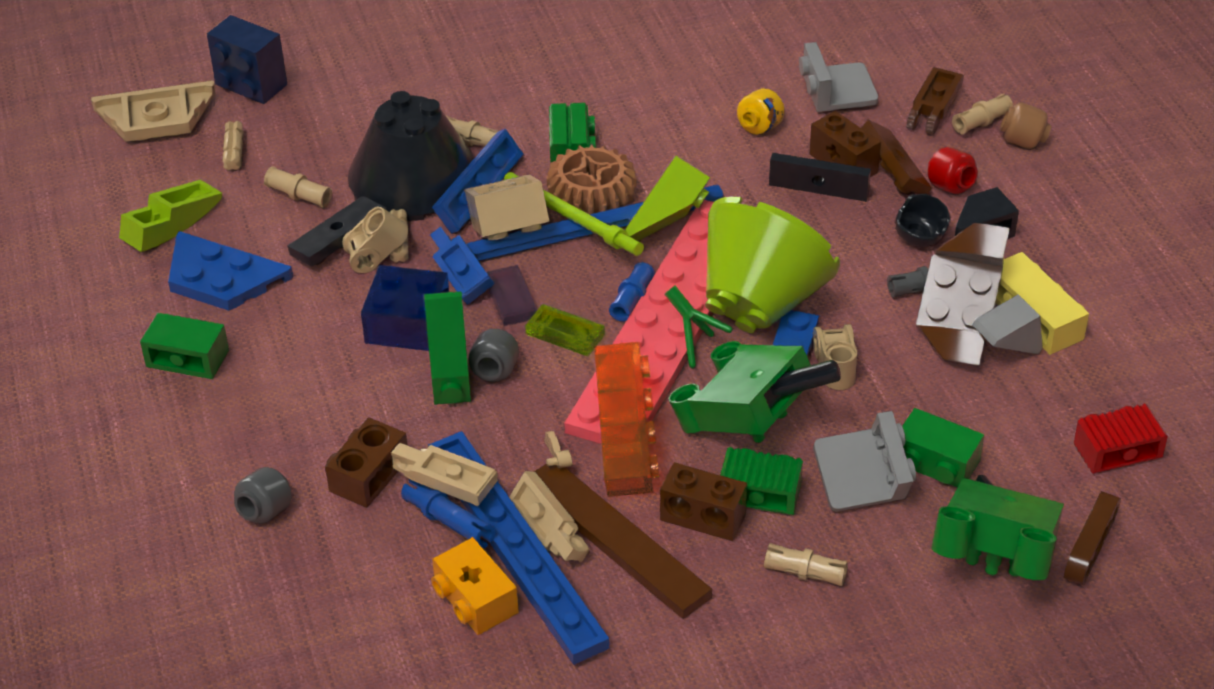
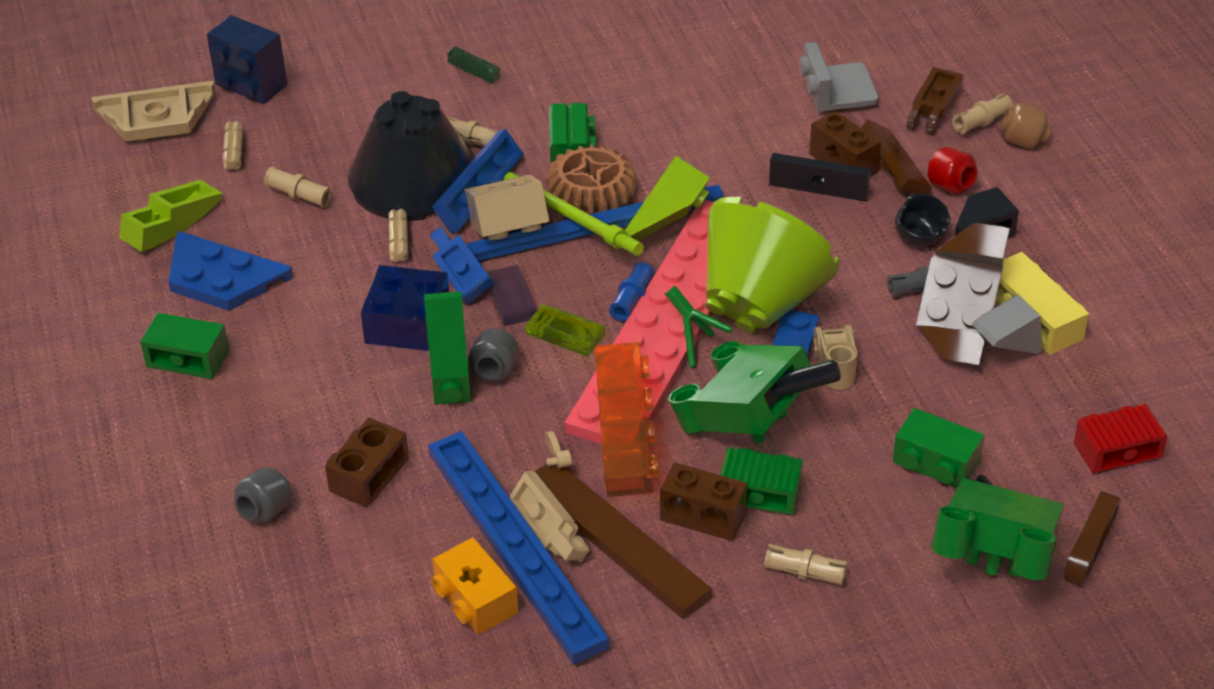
black tile [287,196,386,267] -> none
tan piece [342,207,408,273] -> none
tan hinge [391,443,498,506] -> none
blue pin [401,480,495,548] -> none
yellow head [737,88,785,135] -> none
light grey bracket [813,411,916,512] -> none
none -> clear green axle [446,46,500,83]

